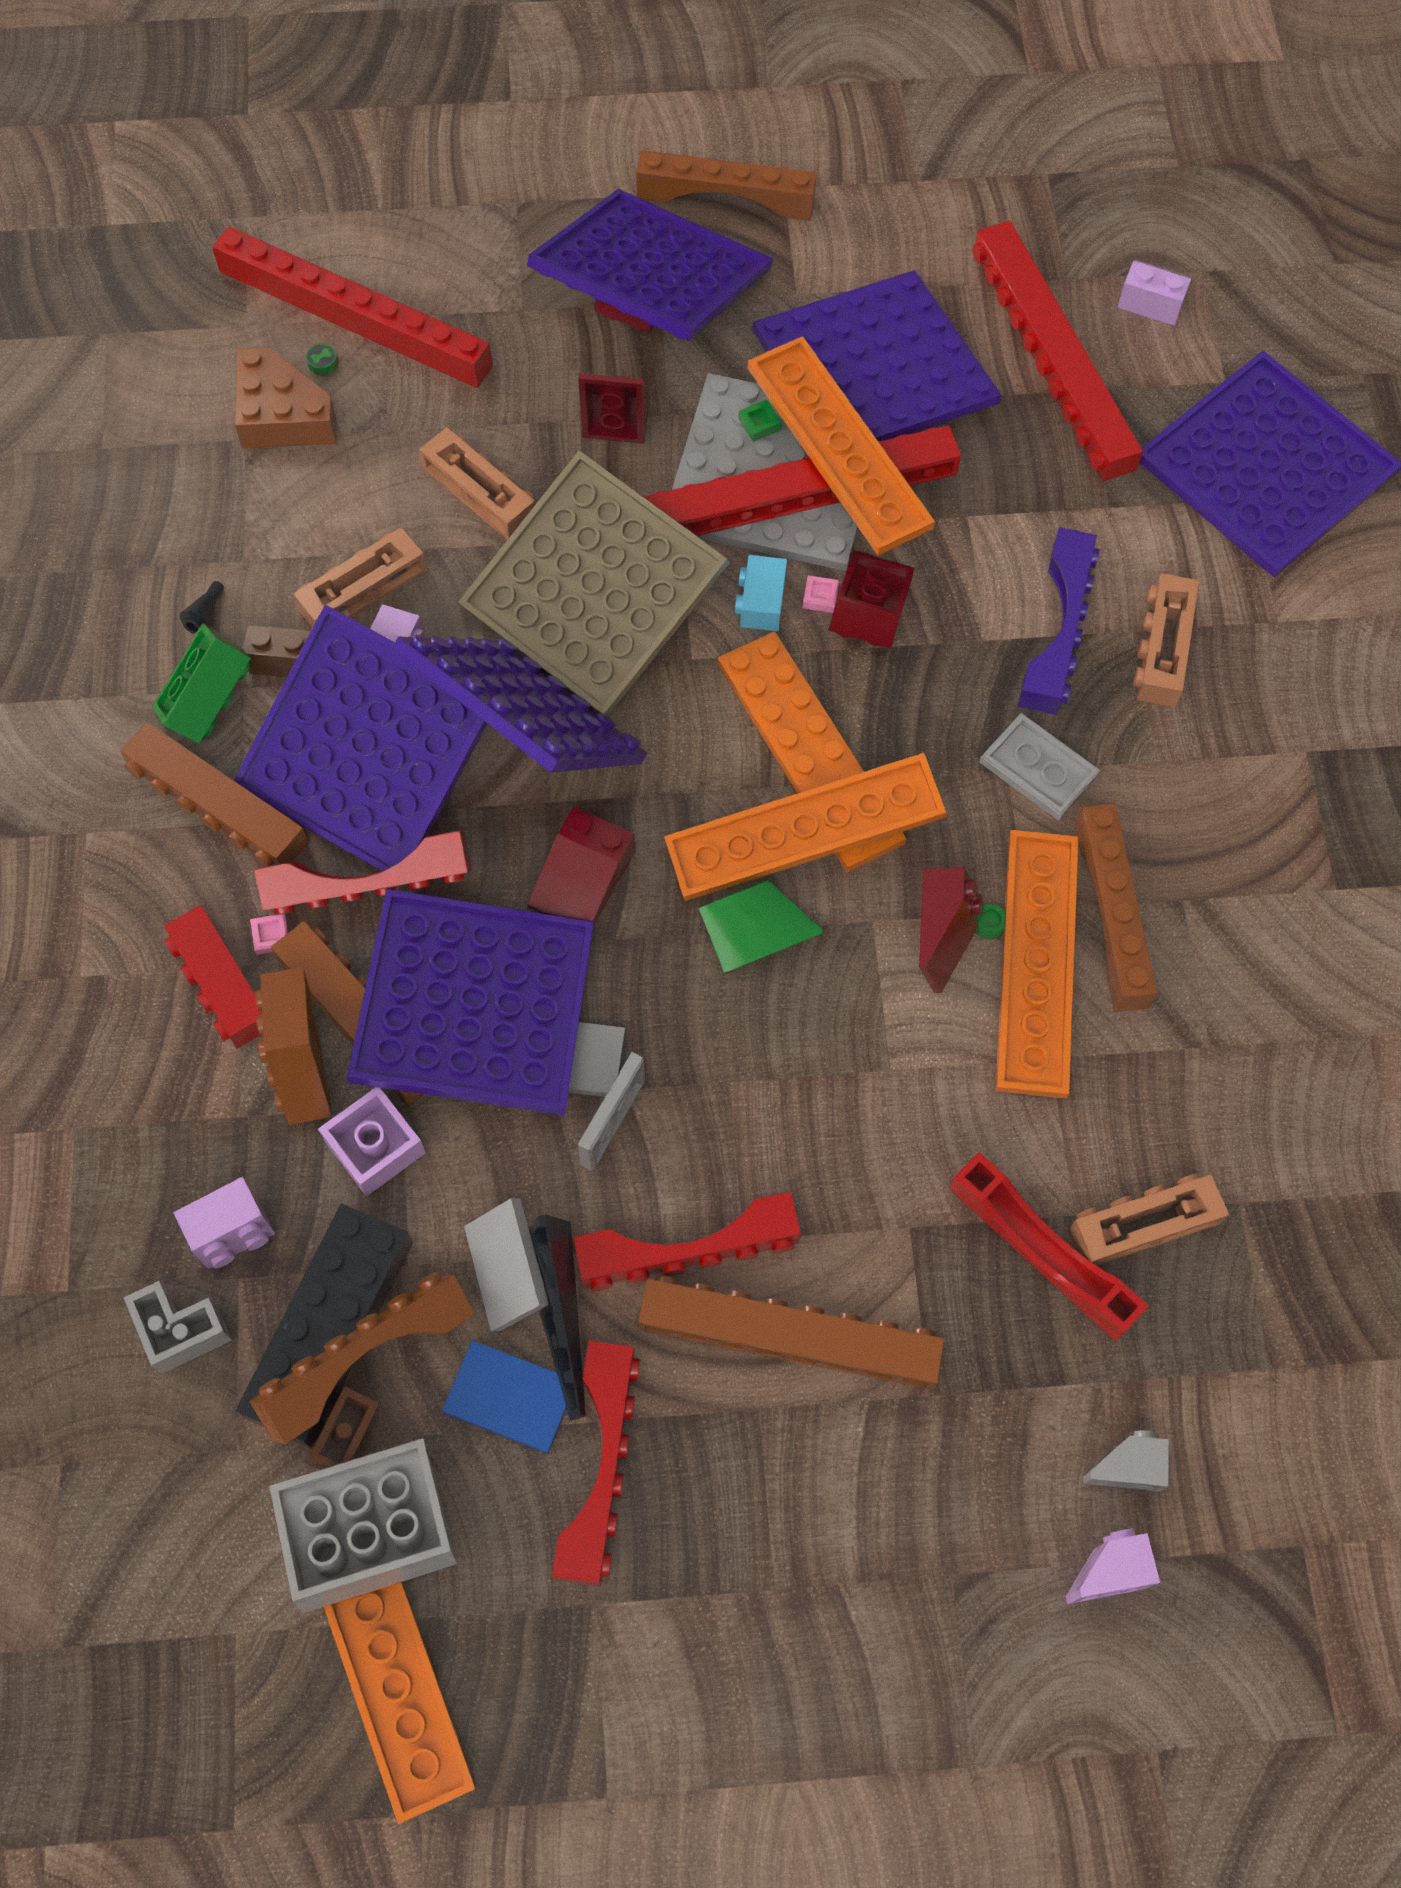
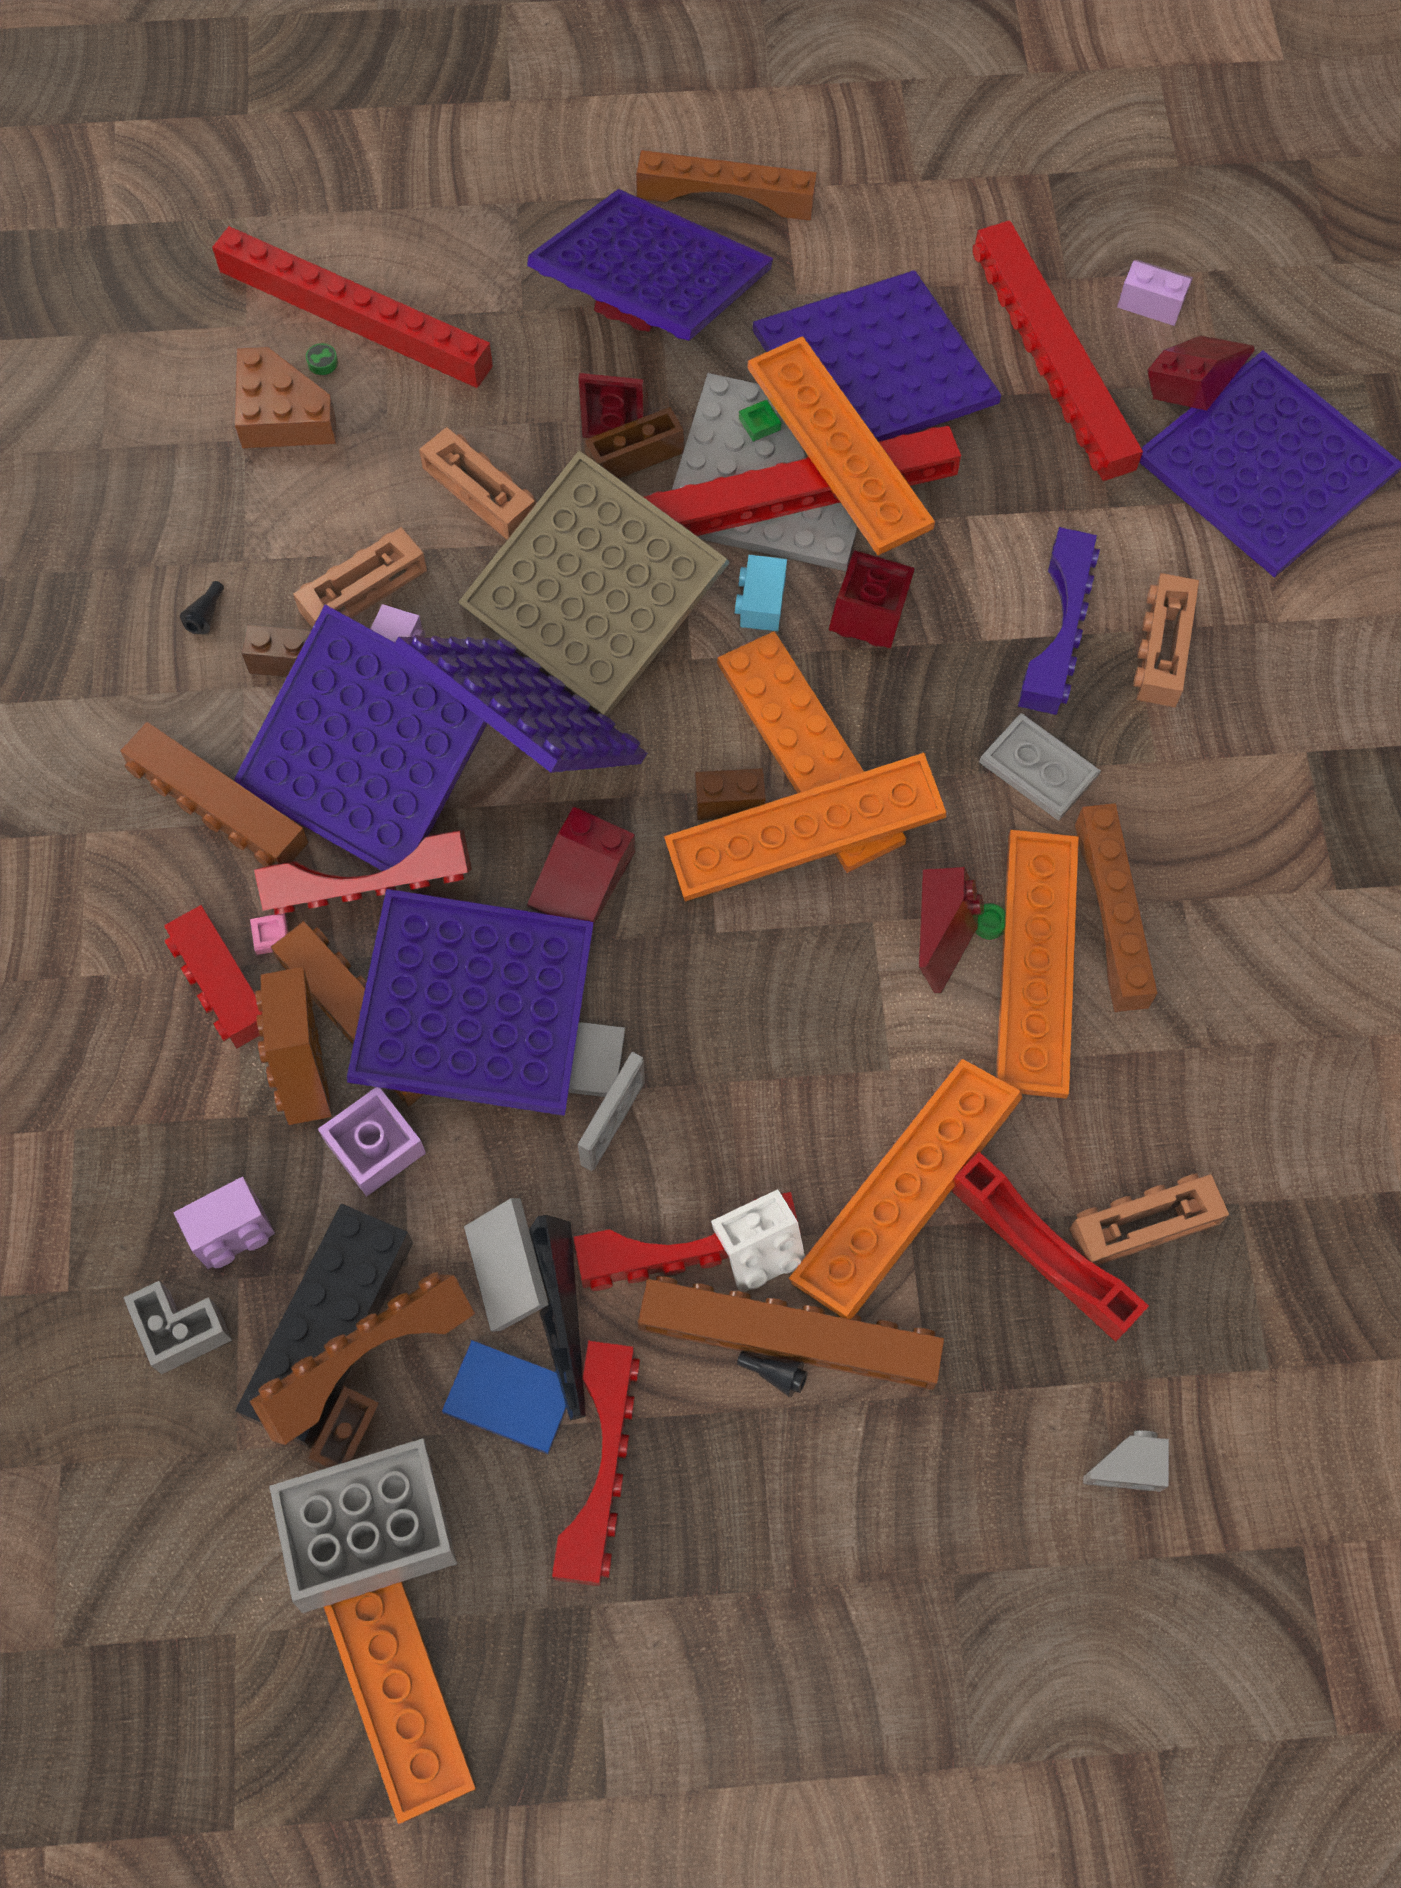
green slope [152,623,251,744] -> none
green slope [699,880,824,973] -> none
bright pink tile [803,575,839,613] -> none
lavender slope [1066,1528,1160,1604] -> none
none -> reddish brown brick [584,407,684,479]
none -> reddish brown brick [695,768,766,821]
none -> white bracket [711,1189,805,1292]
none -> black cone [737,1351,808,1398]
none -> orange plate [789,1059,1022,1320]
none -> dark red slope [1147,335,1255,411]

